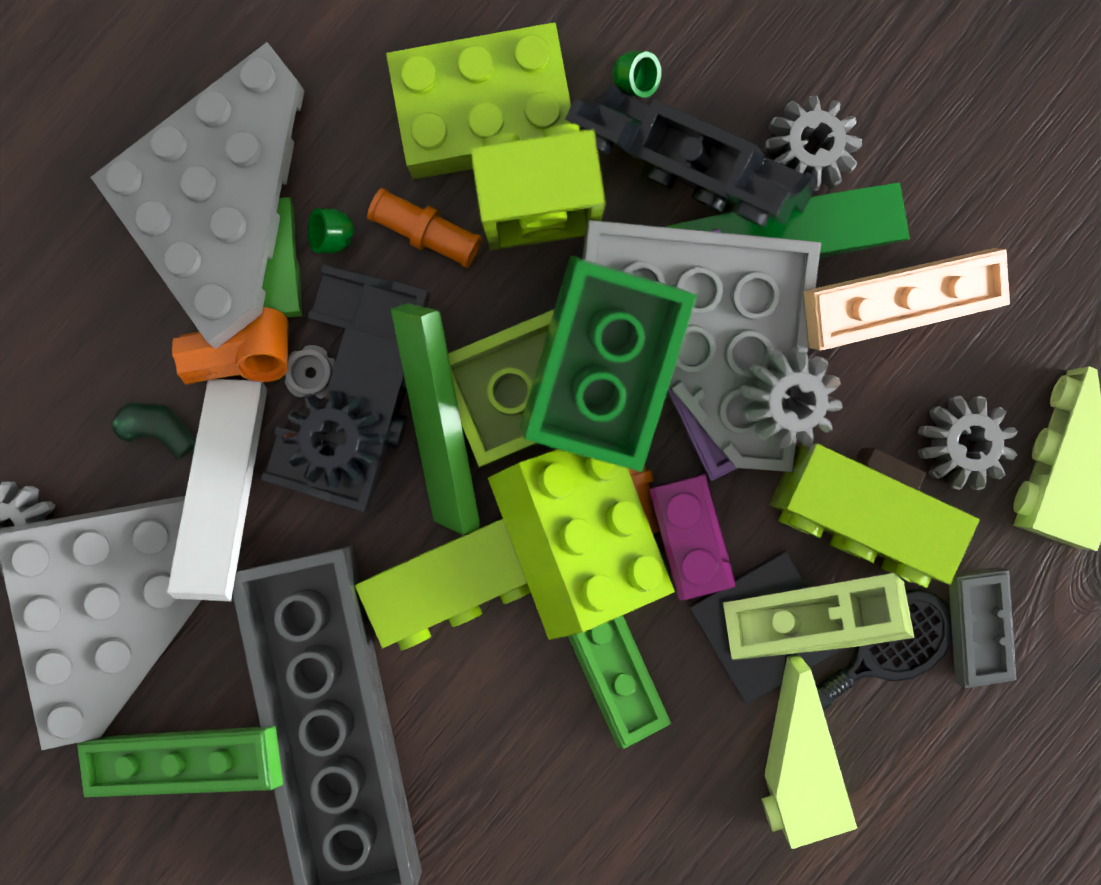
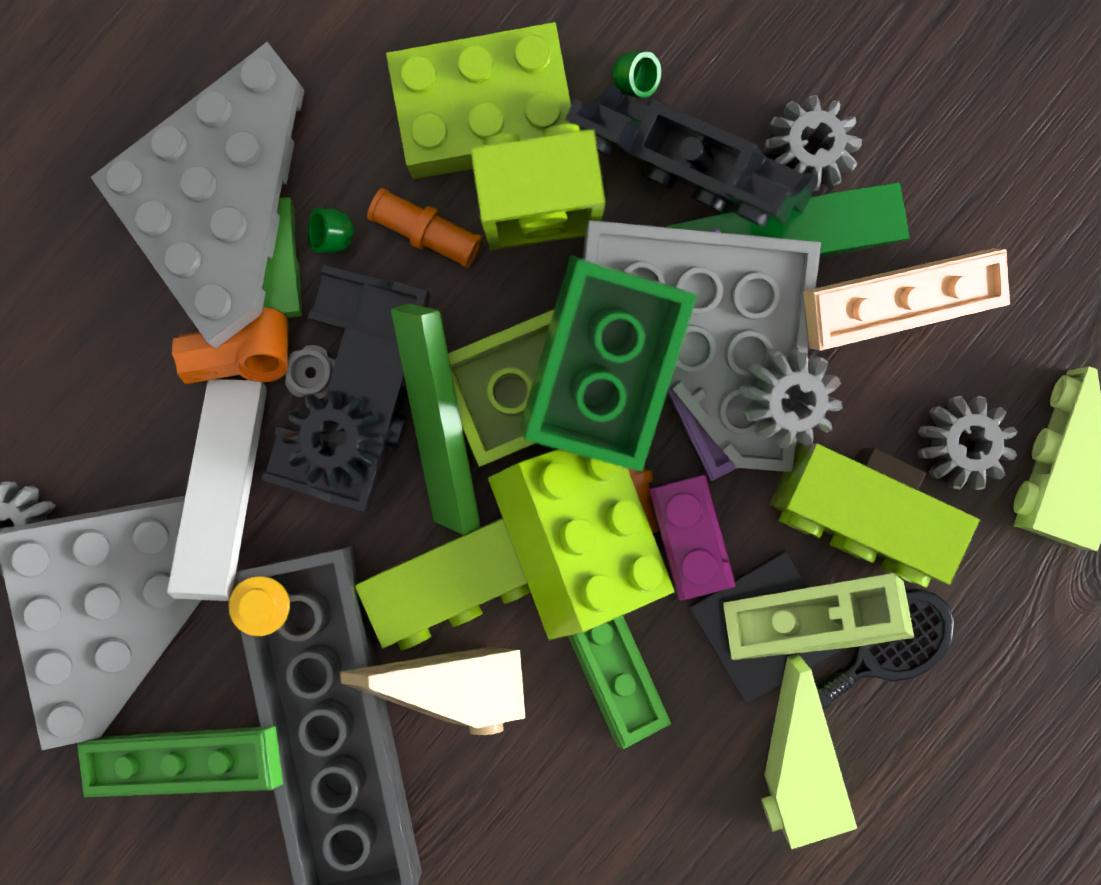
clear green arm [112,402,196,460] -> none
dark grey plate [948,567,1017,688] -> none
none -> yellow plate [229,576,290,636]
none -> slope [340,646,525,735]

